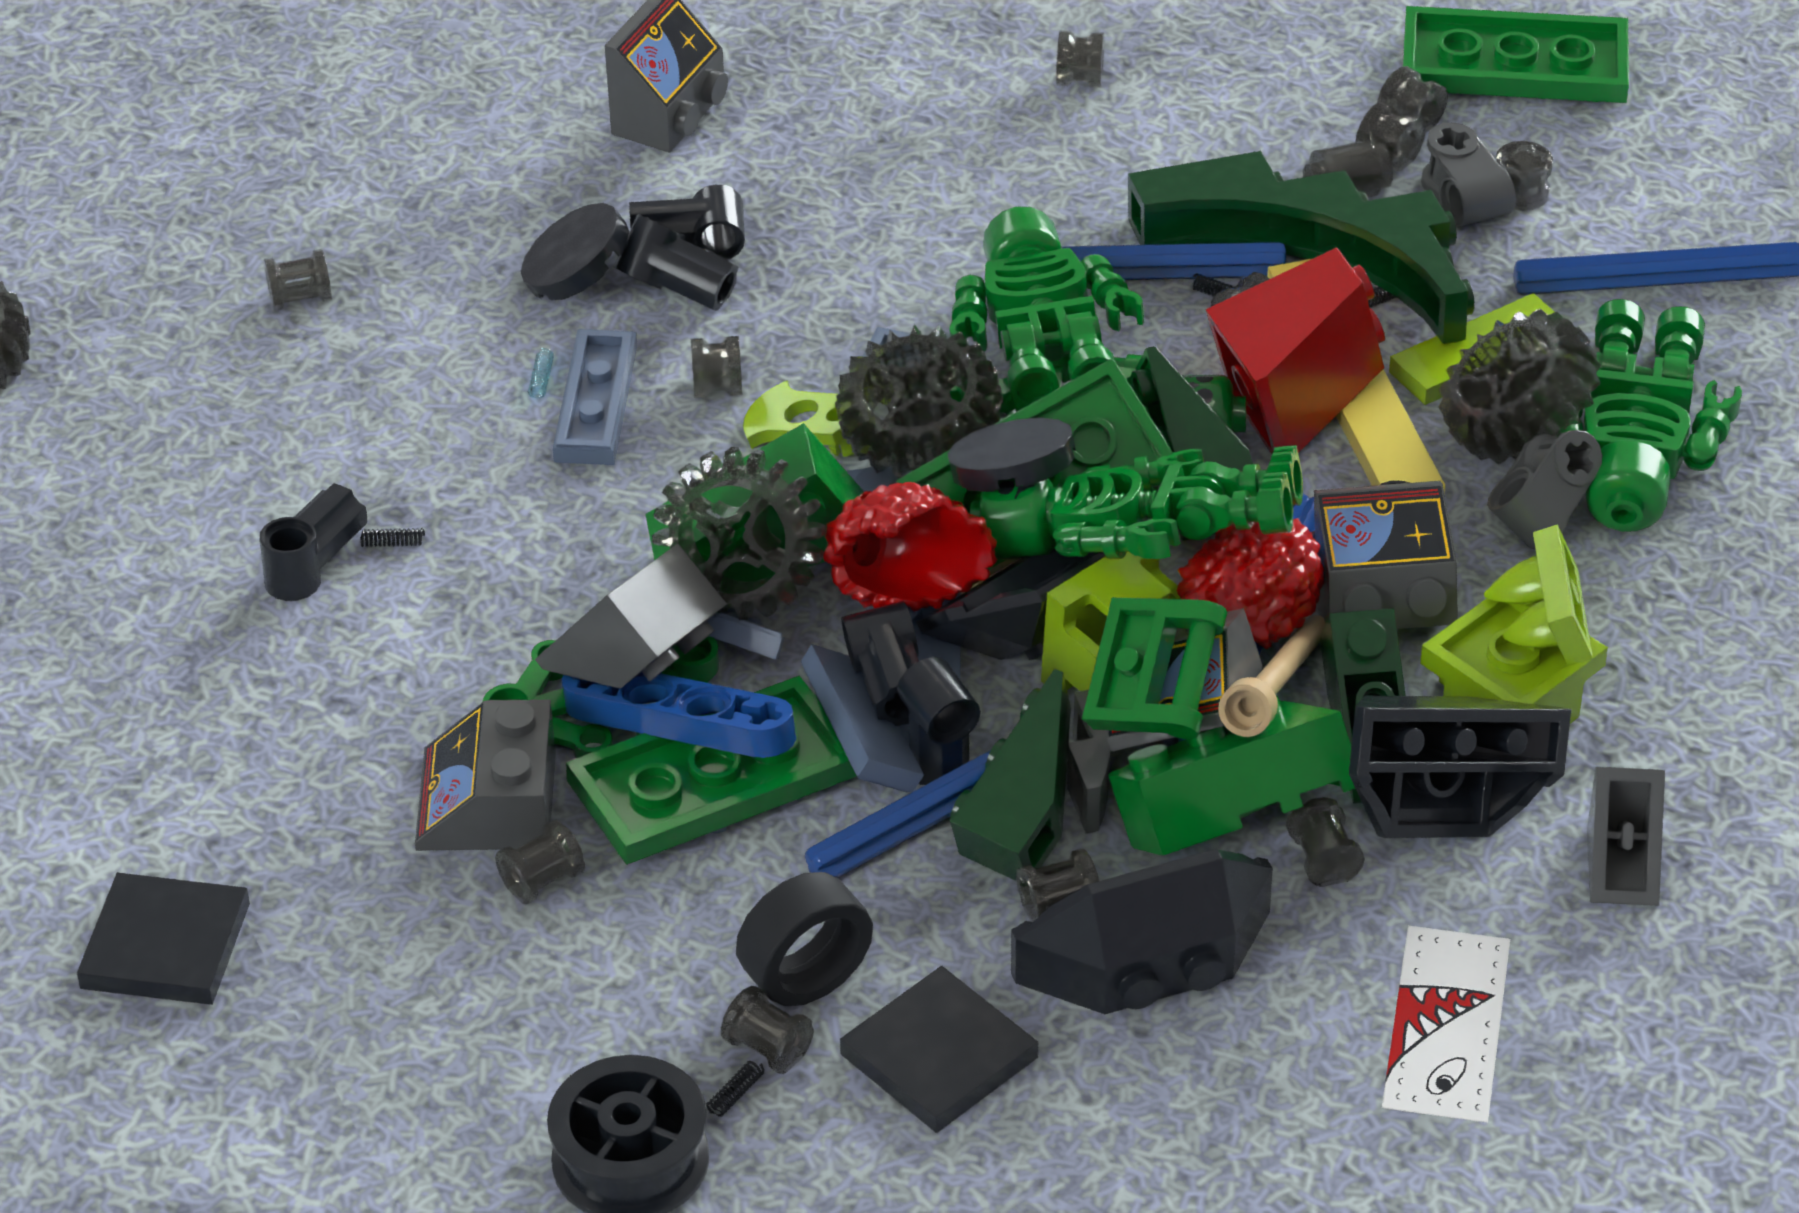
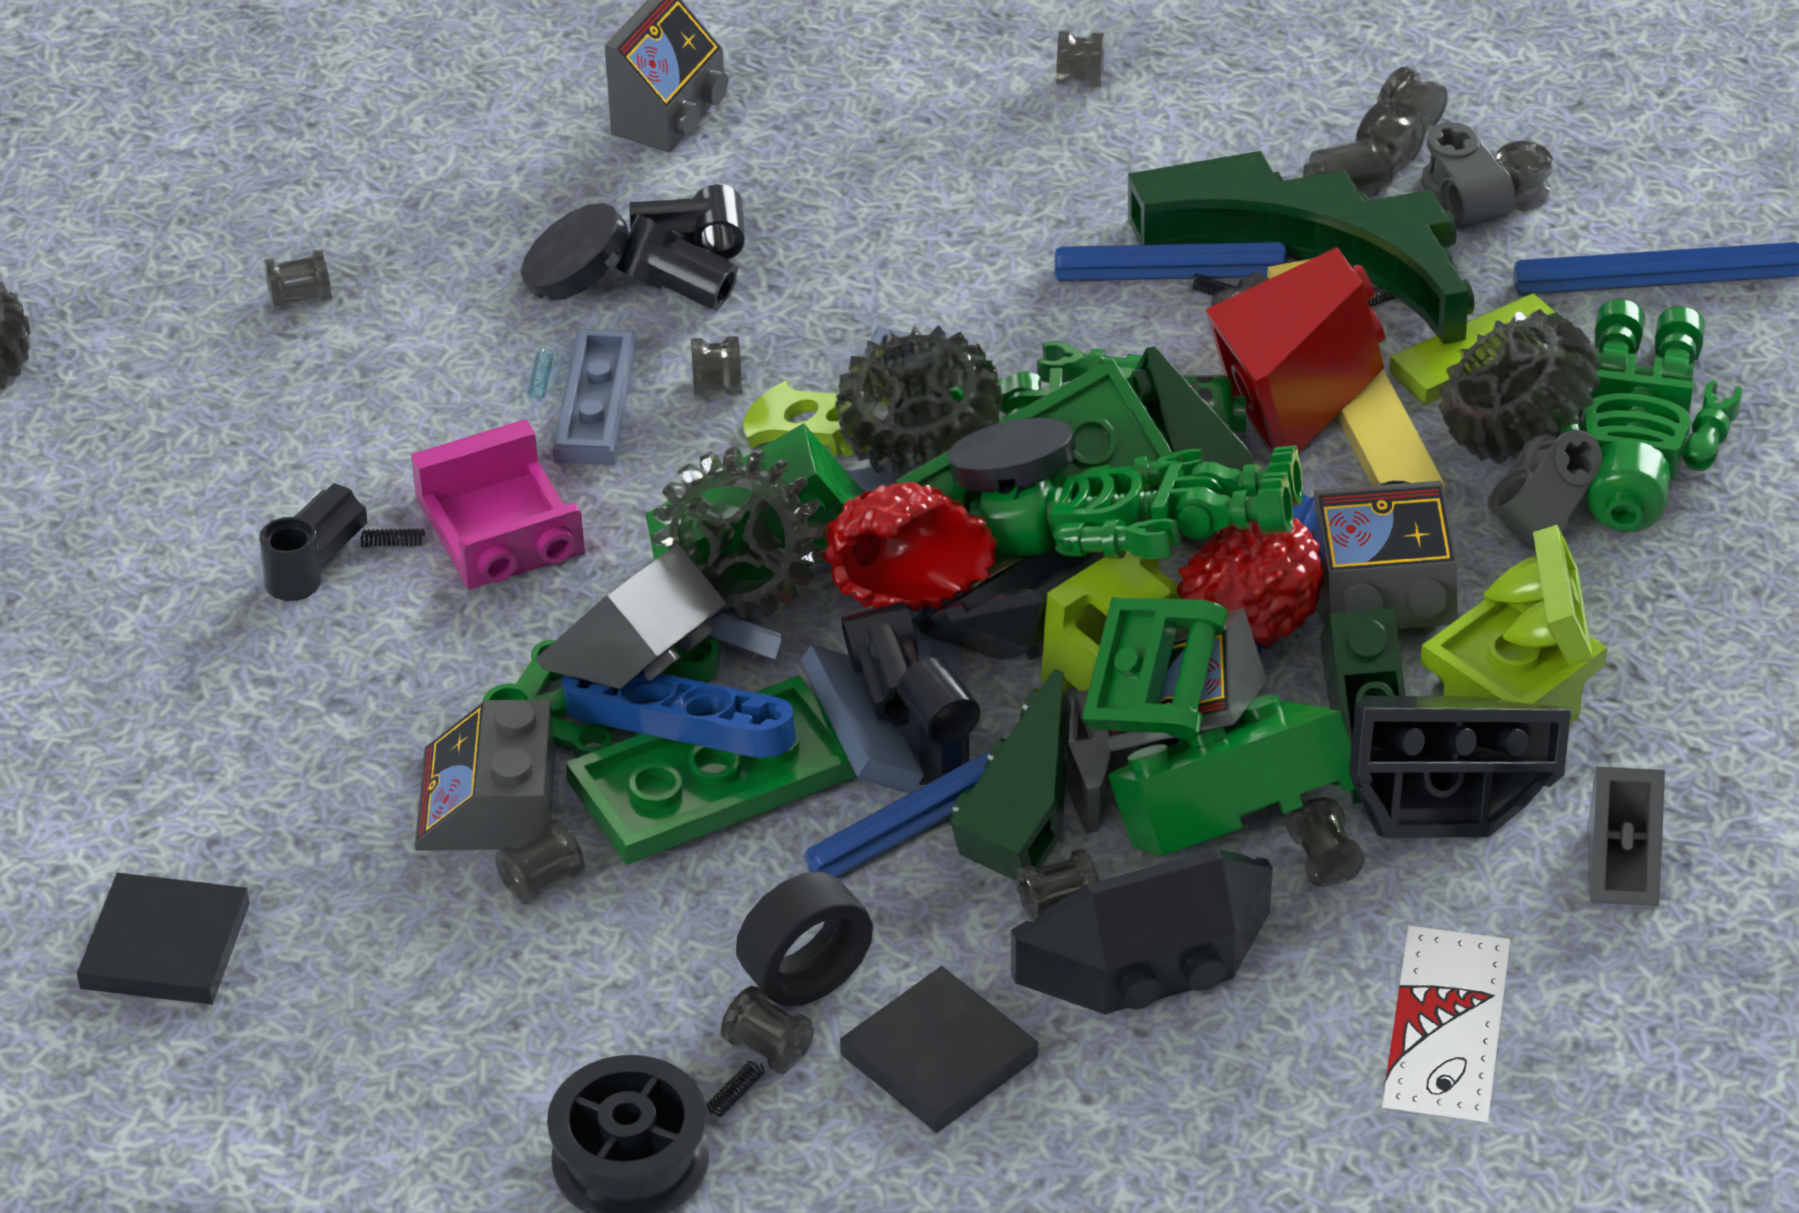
green piece [949,206,1144,412] -> none
tan piece [1218,615,1325,737] -> none
green plate [1401,6,1629,103] -> none
none -> dark pink panel [411,419,585,590]

